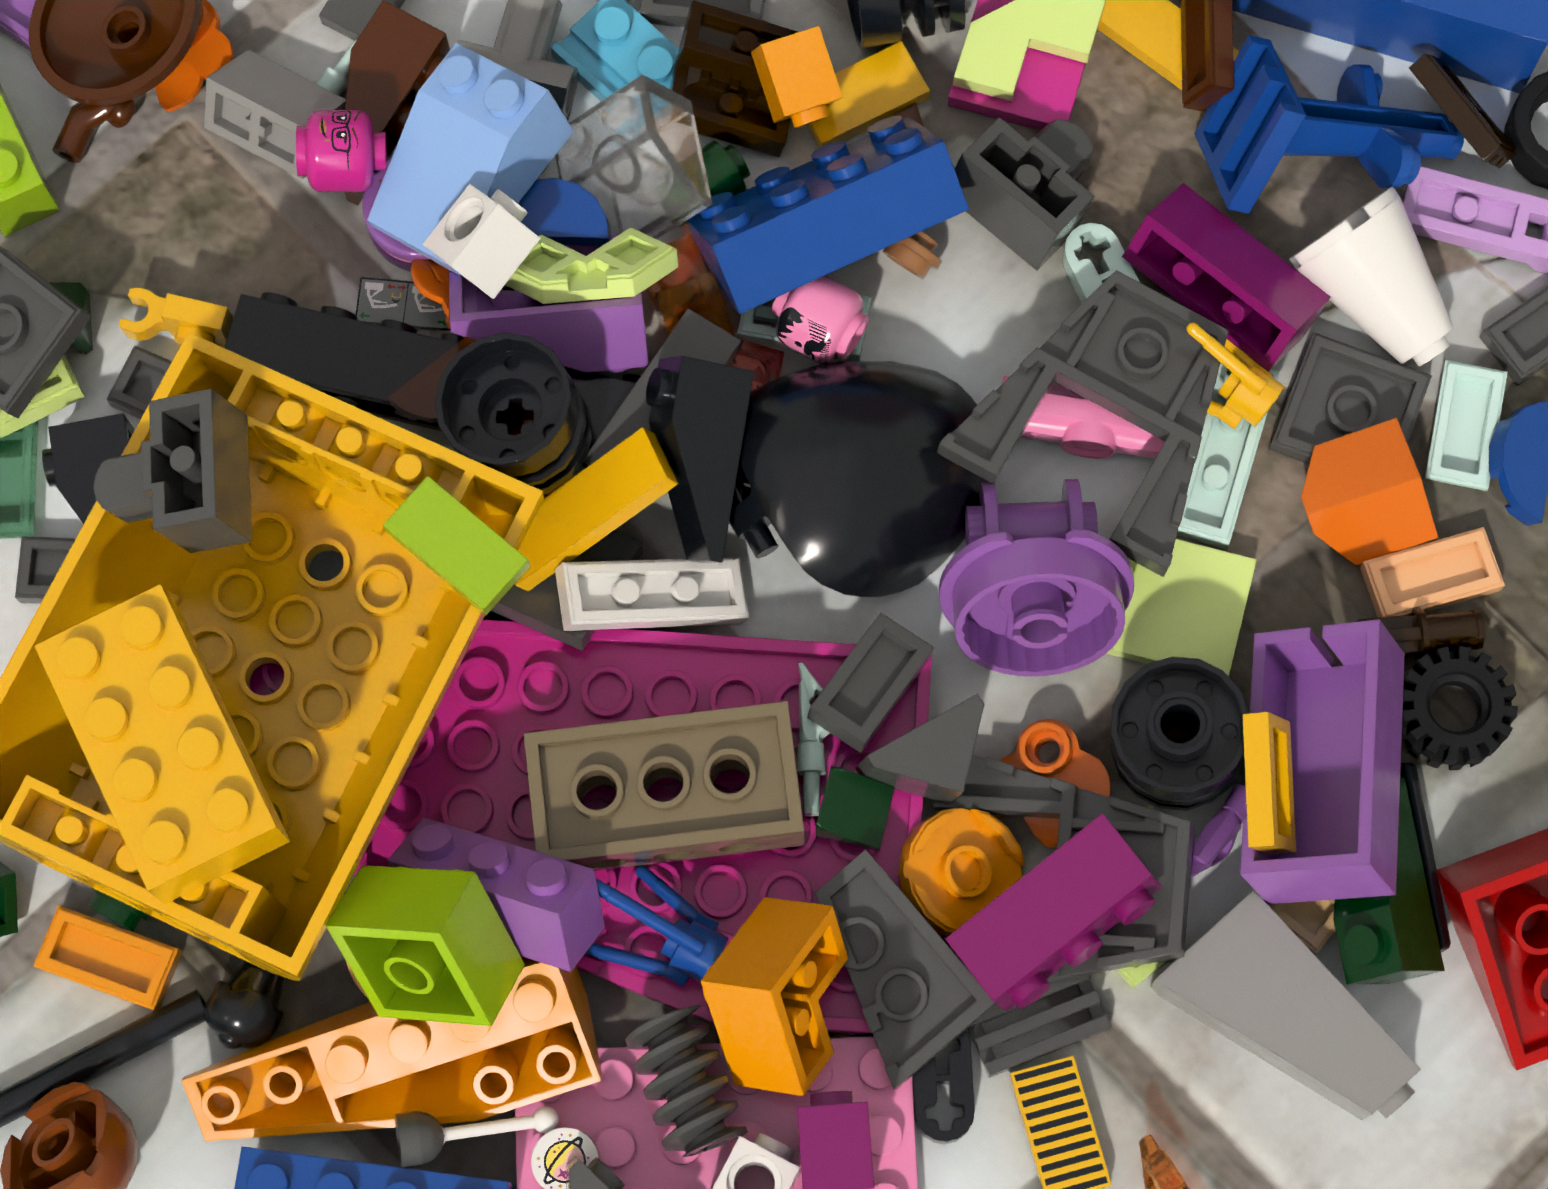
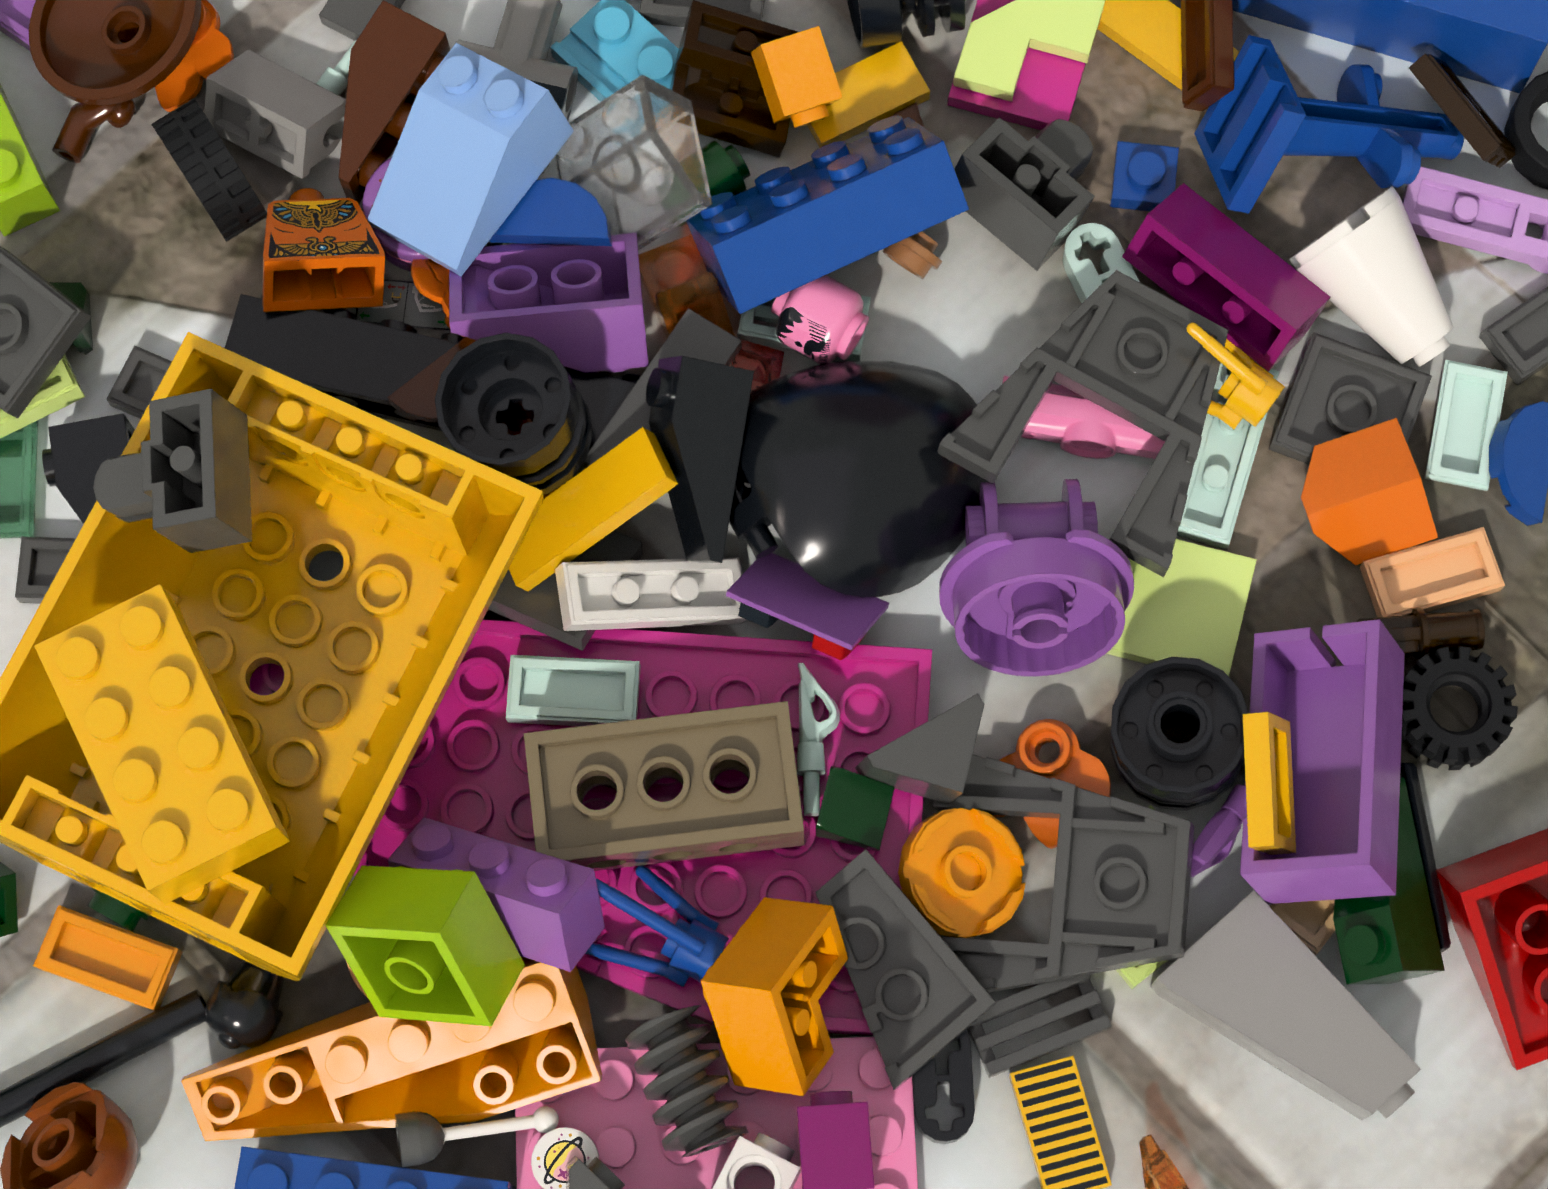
yellow plate [118,288,233,348] -> none
dark pink head [296,110,387,192] -> none
lime tile [383,476,530,616] -> none
white brick [422,183,541,299] -> none
yellowish green tile [505,227,678,304] -> none
dark grey tile [807,612,935,753] -> none
magenta brick [945,813,1162,1011] -> none
none -> black tyre [151,98,267,242]
none -> orange torso [262,188,385,312]
none -> light aqua tile [506,655,641,726]
none -> medium lavender piece [726,553,889,660]
none -> blue plate [1110,141,1179,211]

